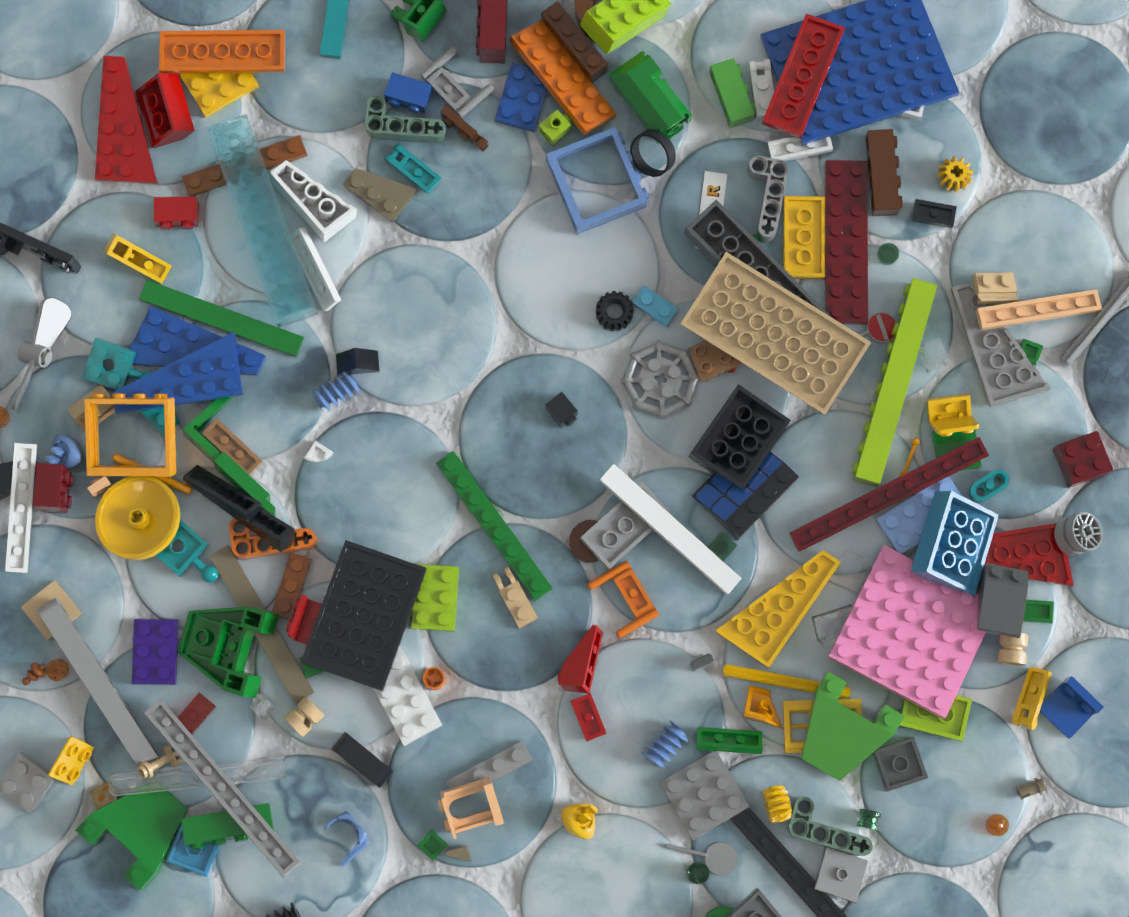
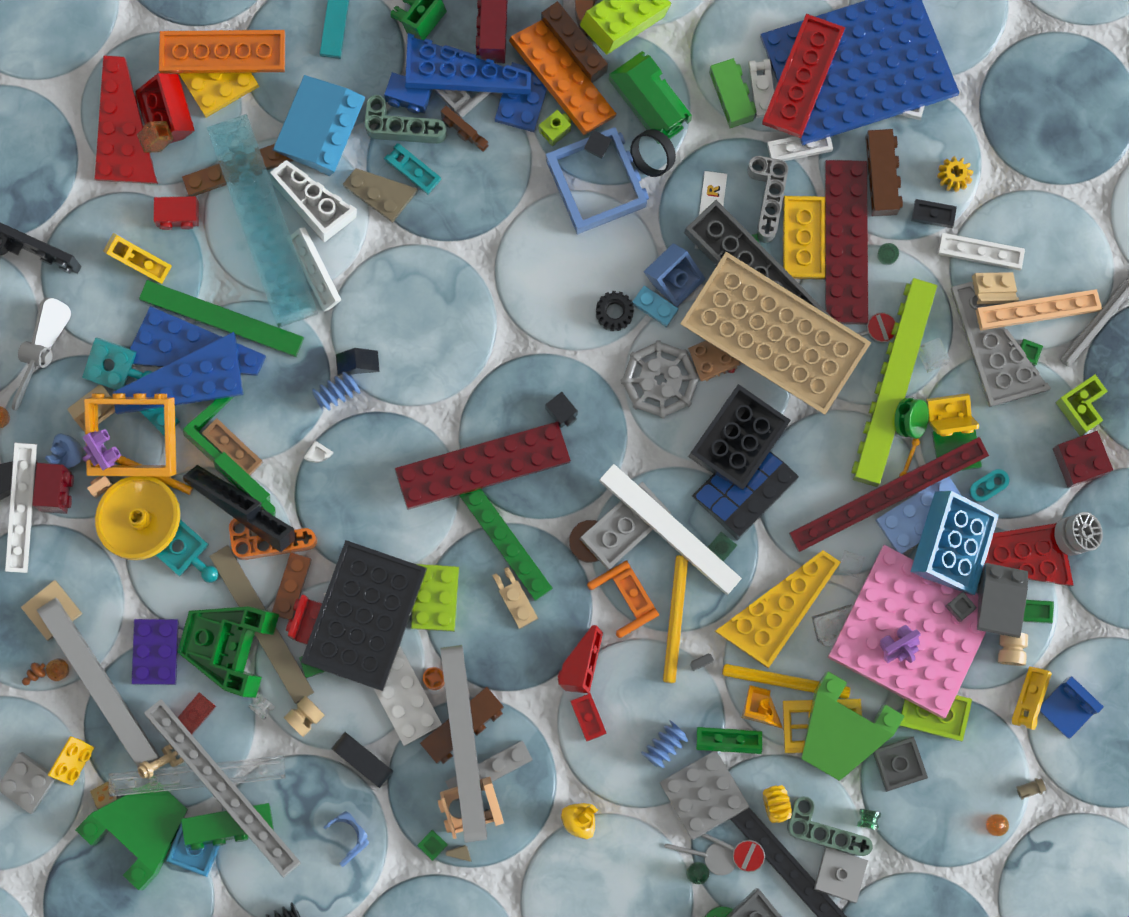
none -> medium lavender hips [82,429,121,471]
none -> clear orange brick [137,121,174,153]
none -> dark azure slope [273,75,365,176]
none -> dark red plate [395,422,571,510]
none -> blue wing [405,33,531,94]
none -> reddish brown brick [420,687,504,764]
none -> light grey beam [440,645,487,843]
none -> black tile [583,130,612,159]
none -> medium blue slope [643,243,706,307]
none -> yellow axle [663,555,688,683]
none -> red piece [701,834,765,873]
none -> medium lavender hips [880,625,921,663]
none -> green head [894,398,929,439]
none -> white plate [938,233,1025,271]
none -> dark grey tile [946,592,977,623]
none -> lime brick [1055,374,1108,436]

